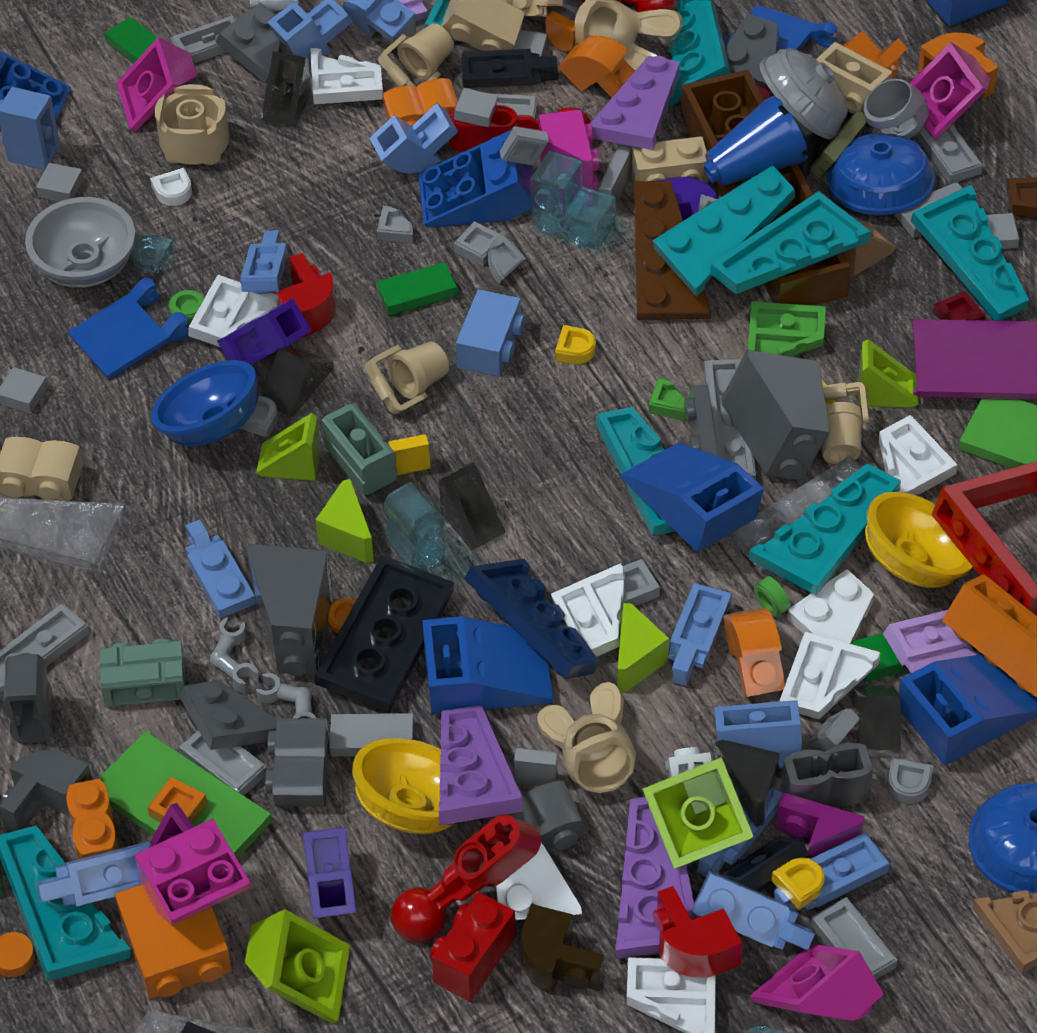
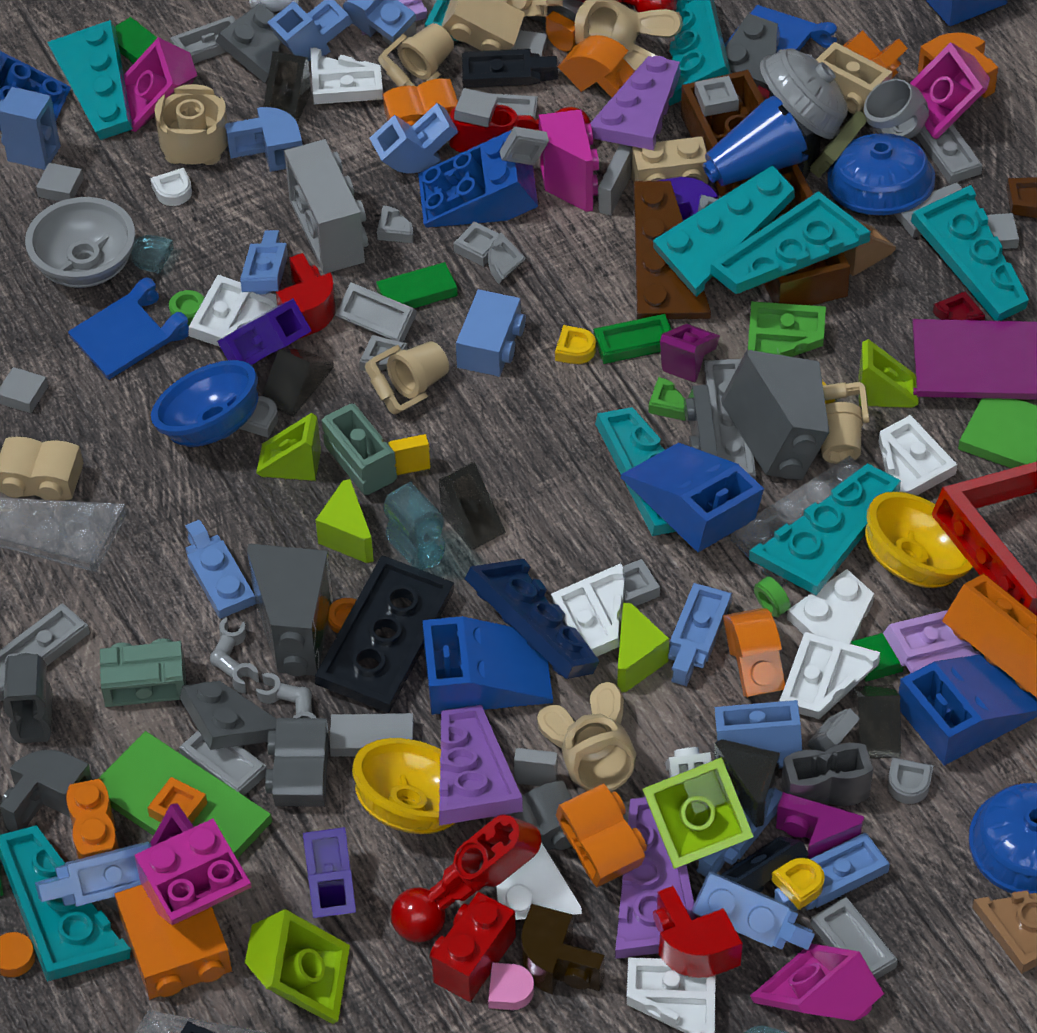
clear light blue brick [530,150,616,251] -> none
none -> teal wing [47,20,133,140]
none -> medium blue brick [225,107,302,172]
none -> light grey brick [284,139,368,274]
none -> light grey tile [335,282,418,342]
none -> light grey tile [359,335,407,371]
none -> bright pink tile [488,963,534,1010]
none -> orange brick [556,783,647,888]
none -> green tile [594,314,671,364]
none -> magenta slope [660,324,720,382]
none -> light grey tile [694,76,739,116]

